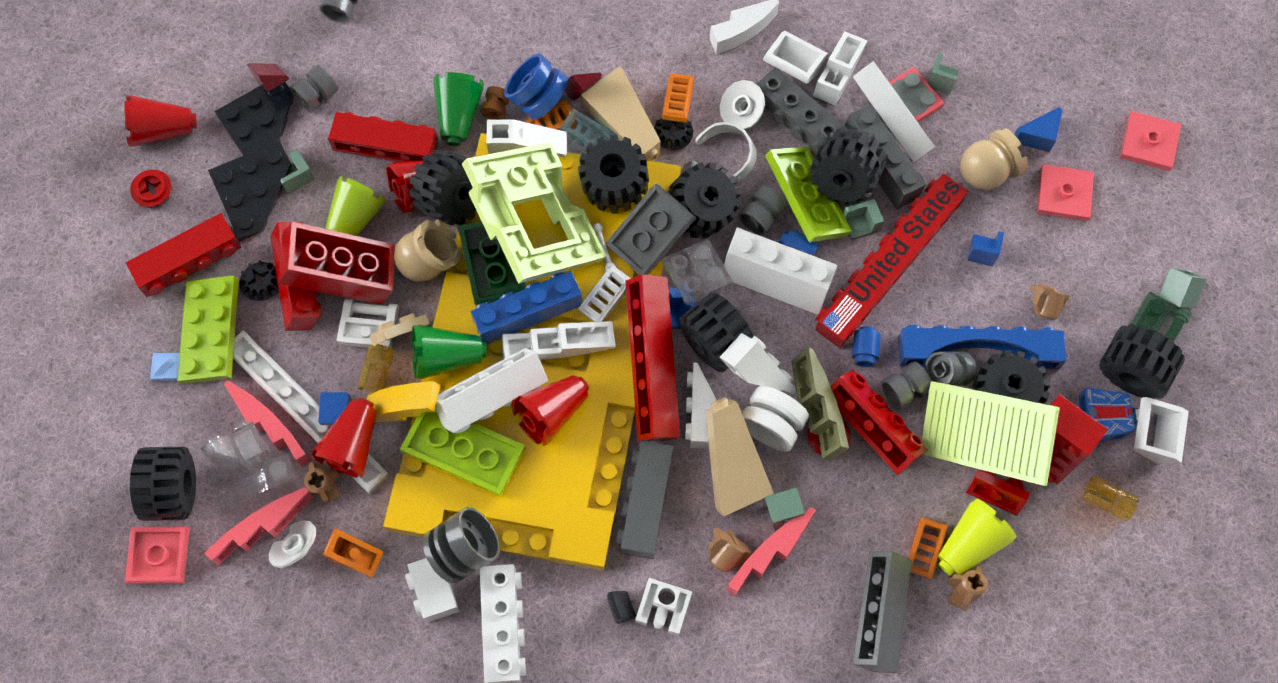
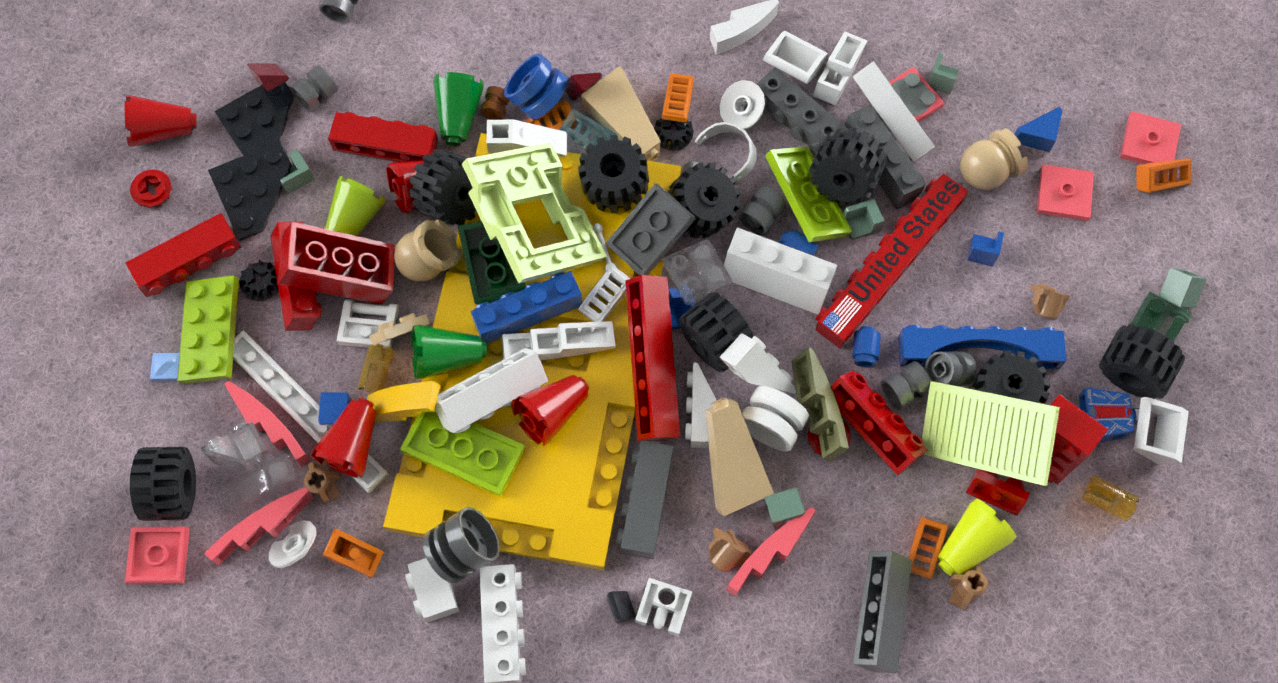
none -> orange slope [1136,158,1191,193]

